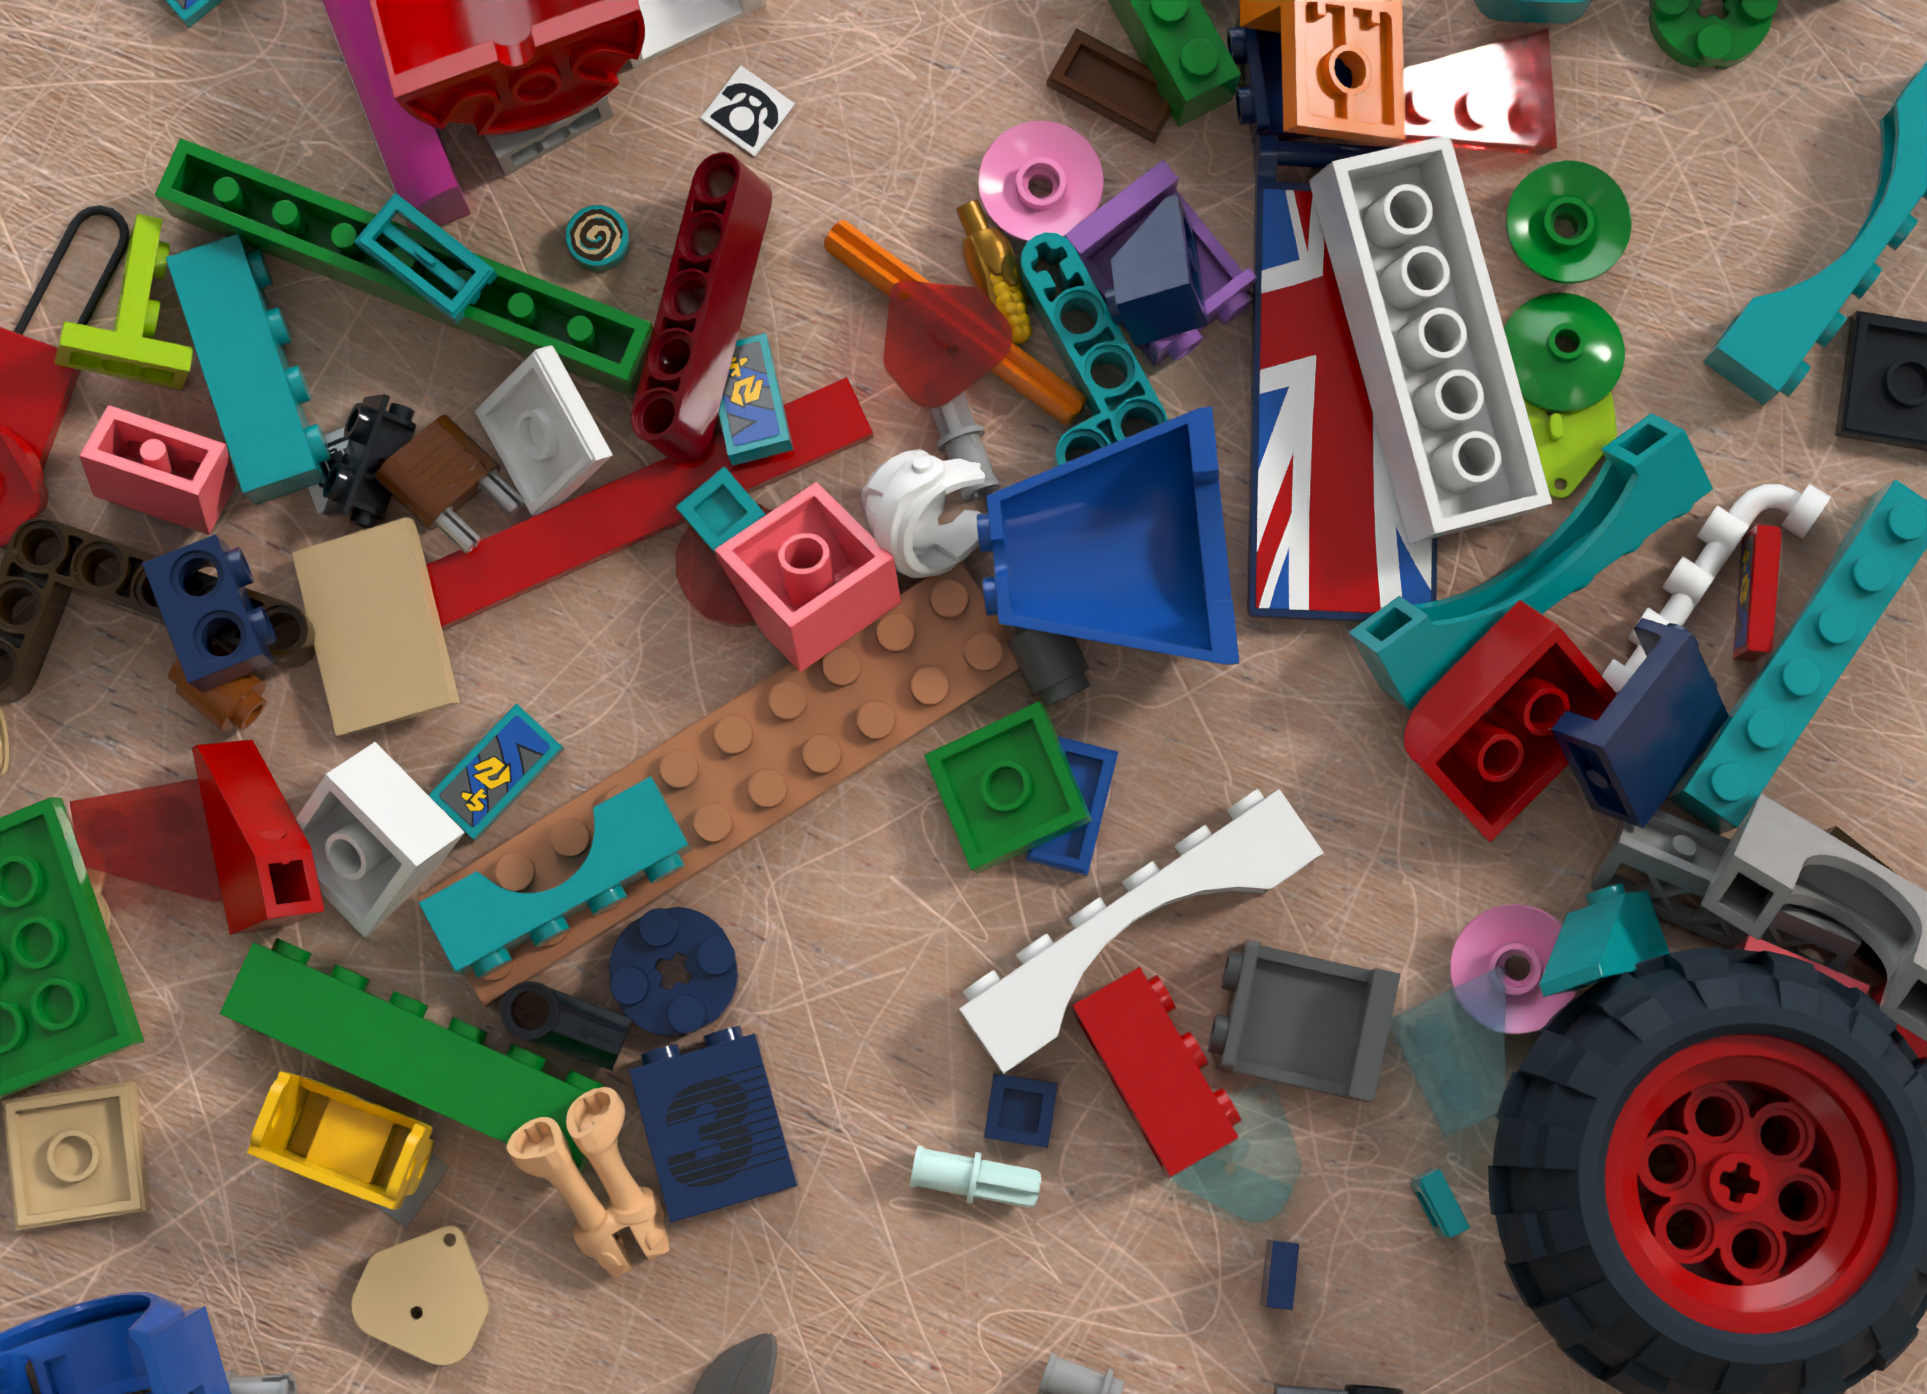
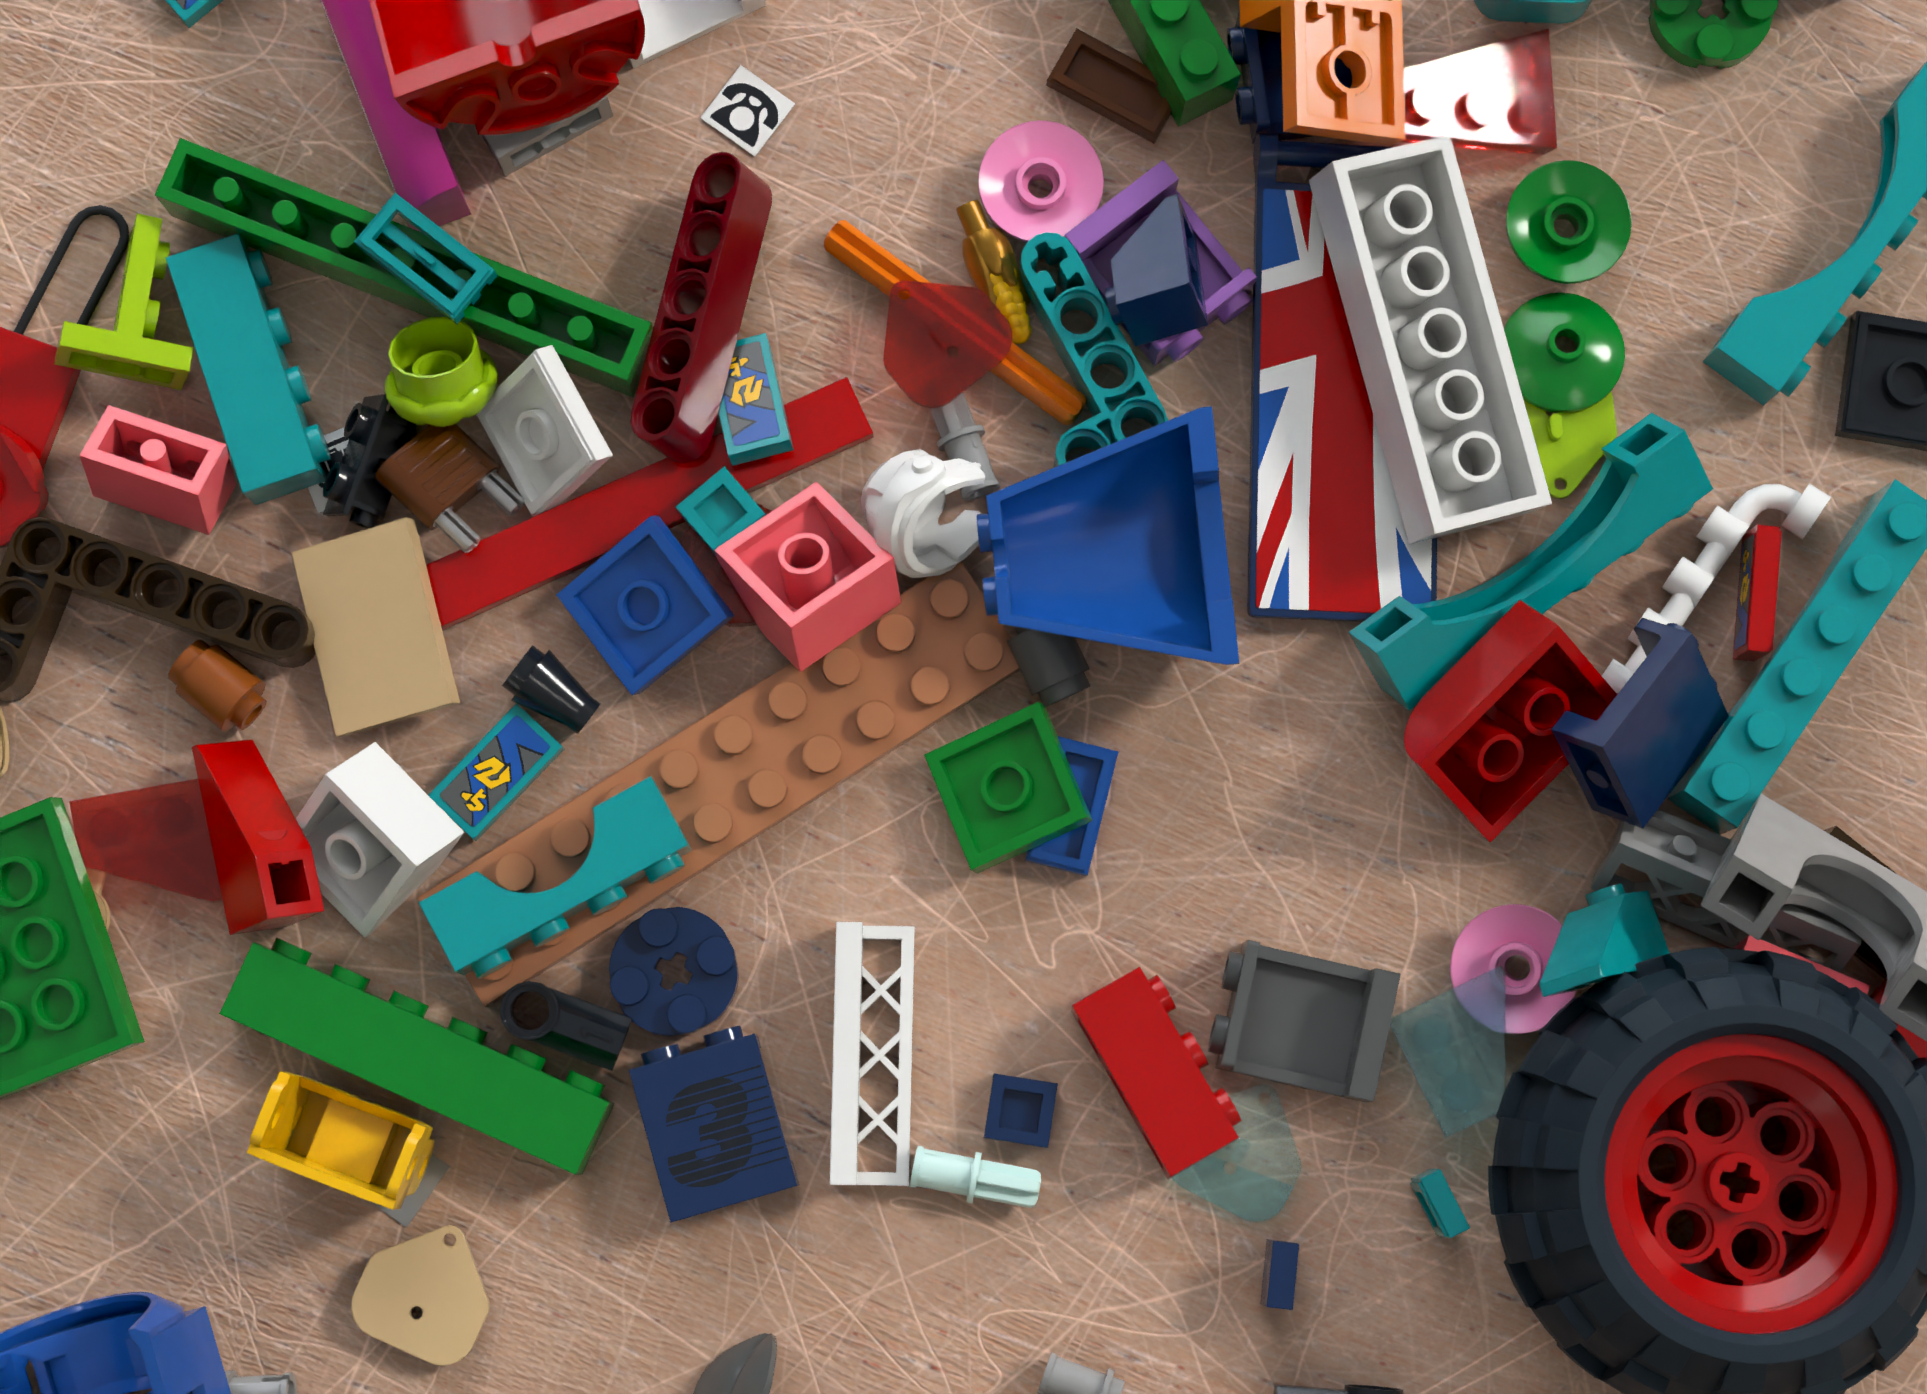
tan tile [2,1081,151,1230] -> none
dark blue brick [142,534,277,692] -> none
light nougat piece [506,1087,670,1278] -> none
tile [566,205,630,271] -> none
white arch [959,789,1324,1075] -> none
none -> lime piece [384,317,498,427]
none -> black cone [502,645,601,734]
none -> blue plate [556,515,734,695]
none -> white fence [830,922,915,1186]

